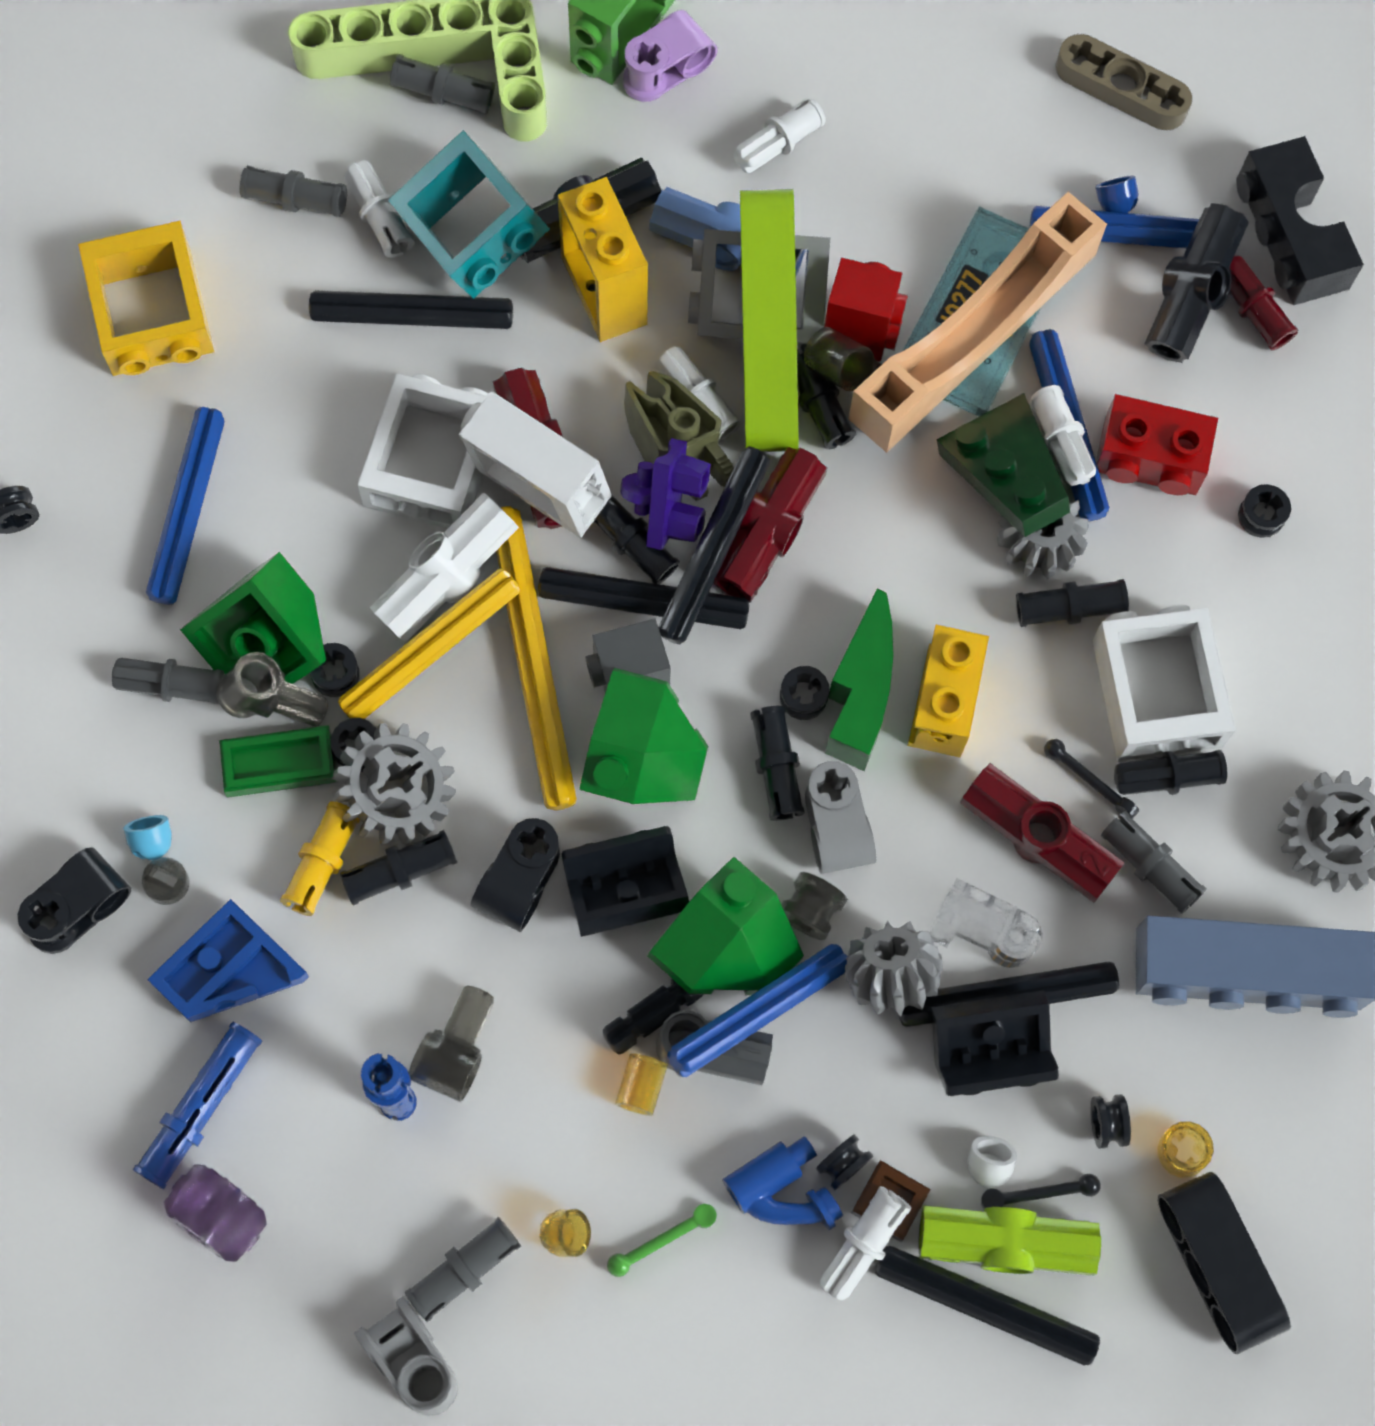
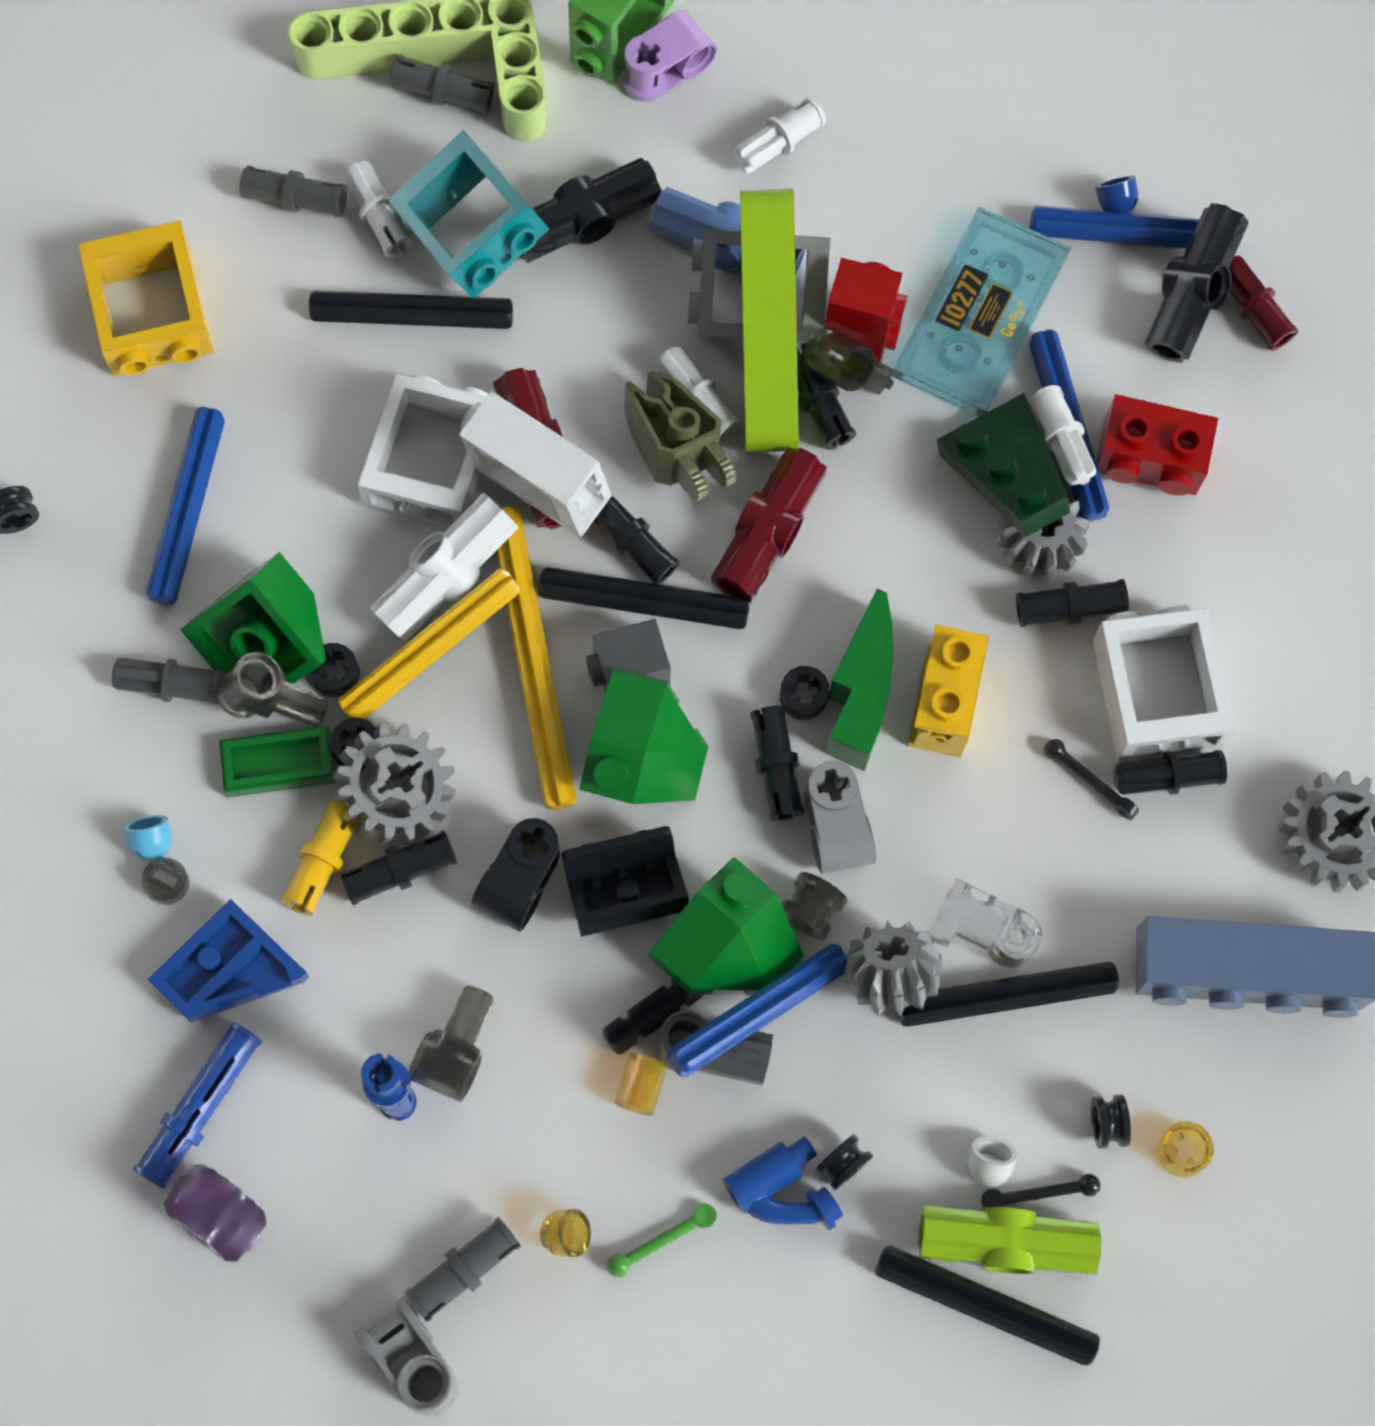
black piece [17,847,131,954] -> none
yellow window [558,177,648,342] -> none
dark purple hips [620,438,711,550] -> none
black axle [658,446,771,645] -> none
white axle [820,1186,911,1301] -> none
light nougat arch [848,192,1107,453] -> none
reddish brown tile [851,1160,931,1242] -> none
black bracket [931,990,1059,1096] -> none
dark red piece [960,763,1125,903] -> none
dark tan beam [1056,34,1192,130] -> none
dark grey pin [1101,811,1207,914] -> none
black beam [1157,1172,1291,1355] -> none
black arch [1236,136,1364,306] -> none
black bush [1238,484,1292,538] -> none

